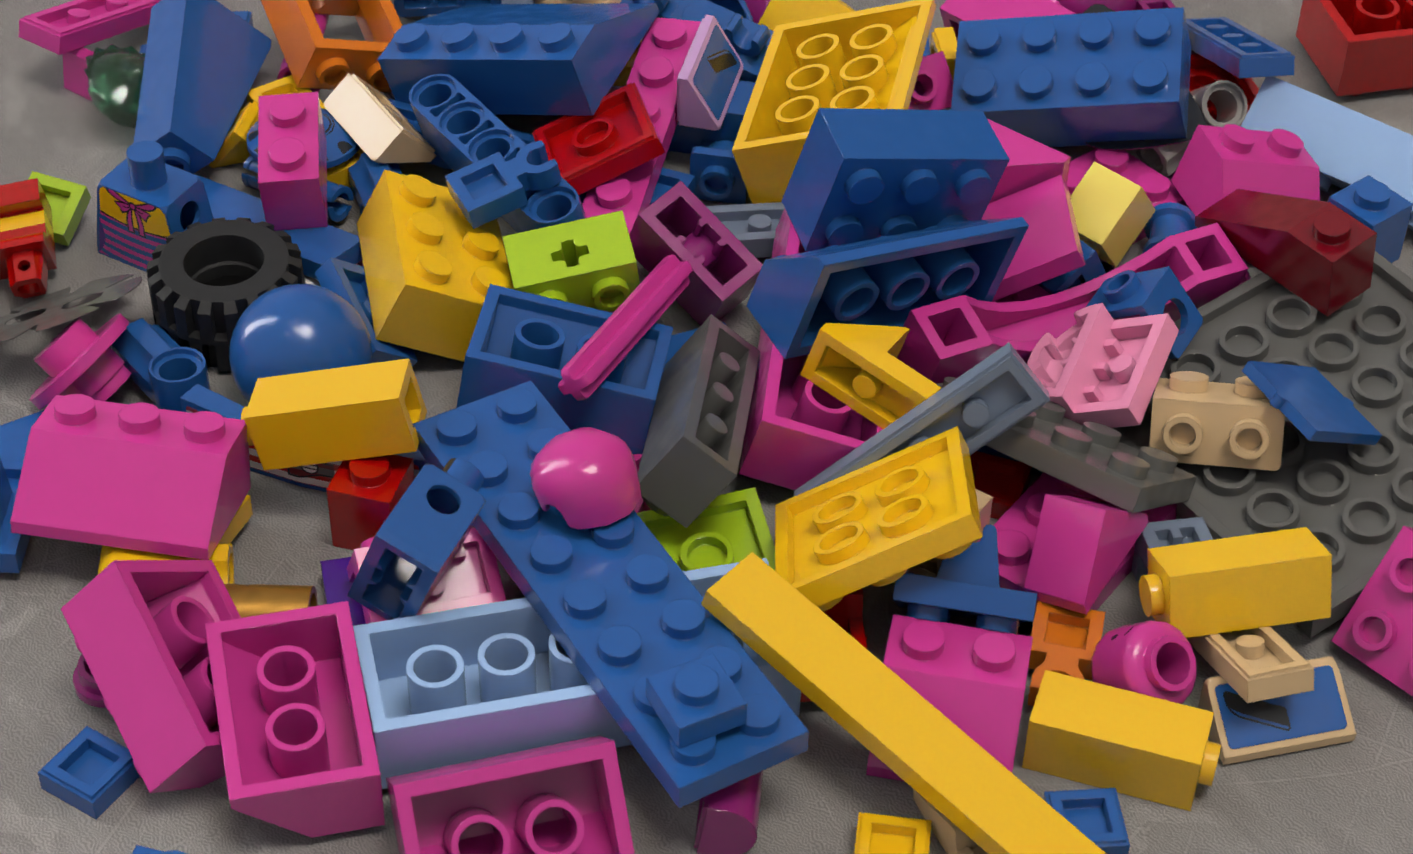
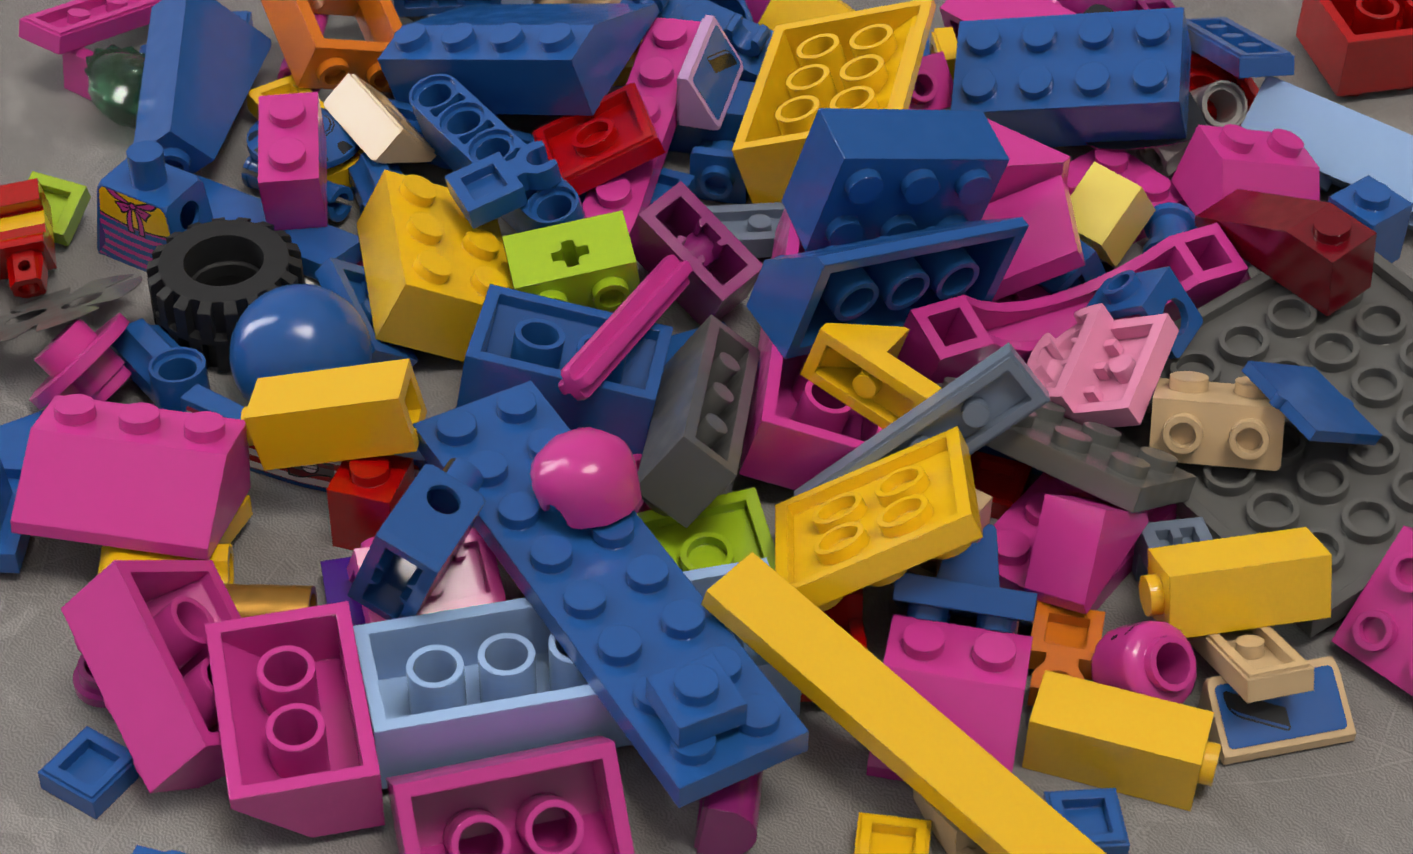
yellow slope [208,100,259,168] -> none

